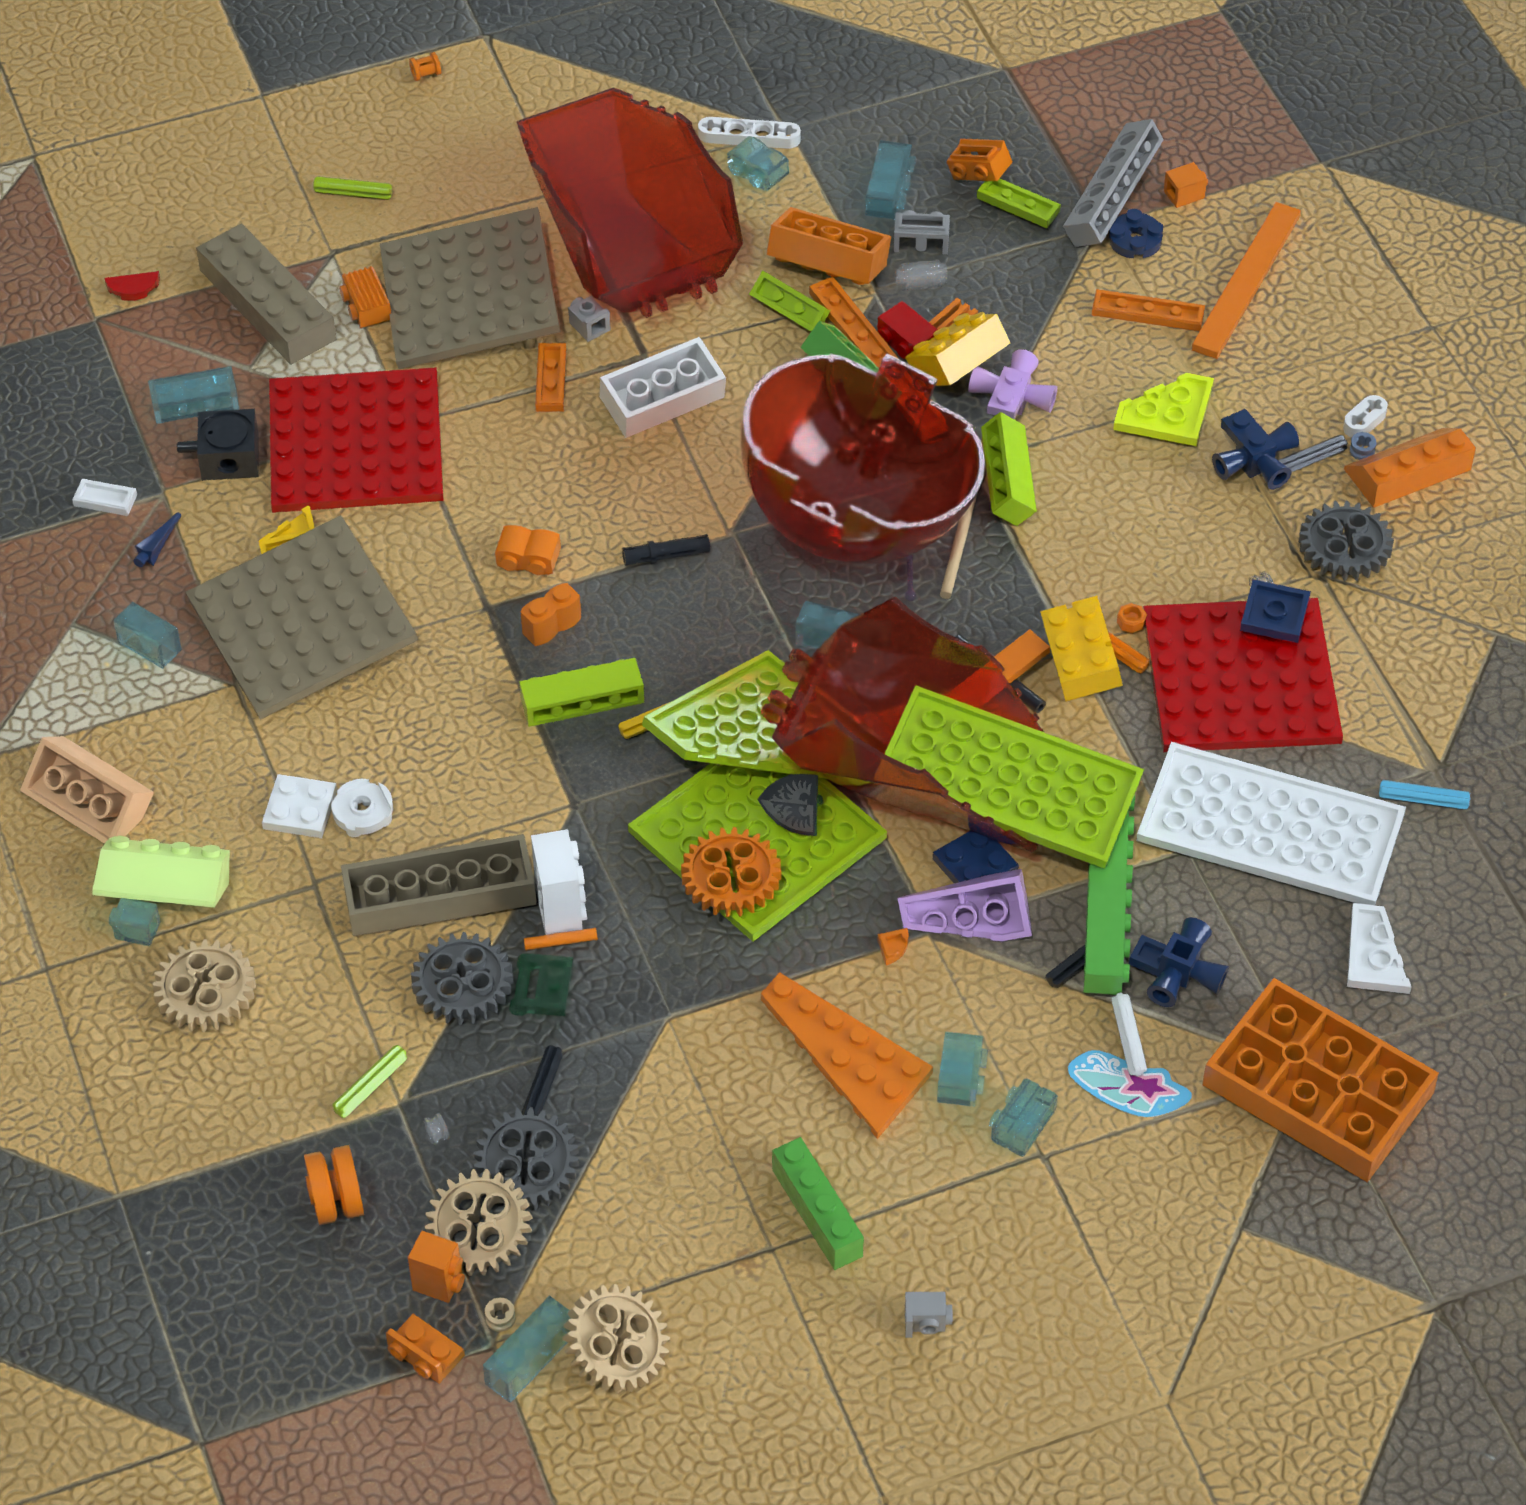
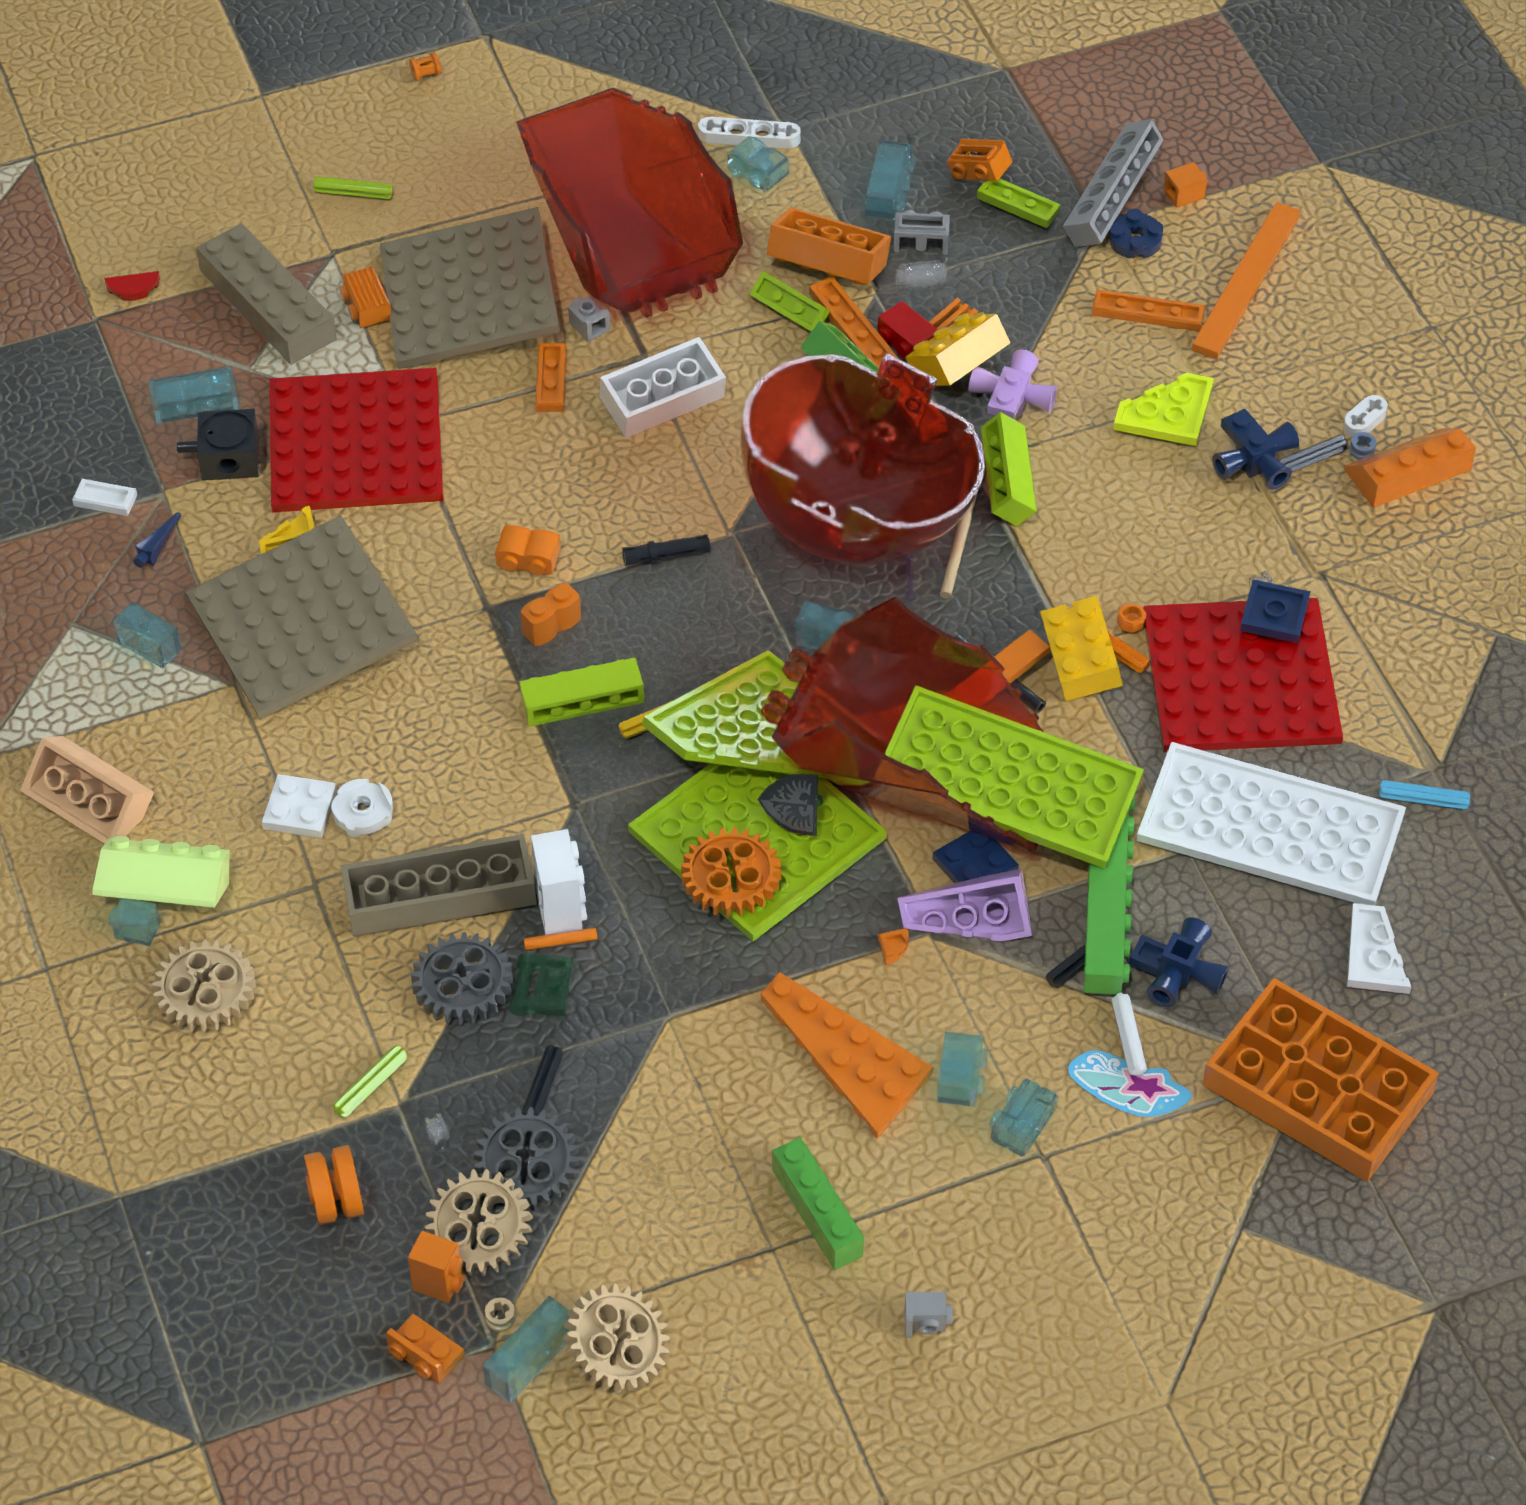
dark grey gear [1298,501,1394,581] -> none

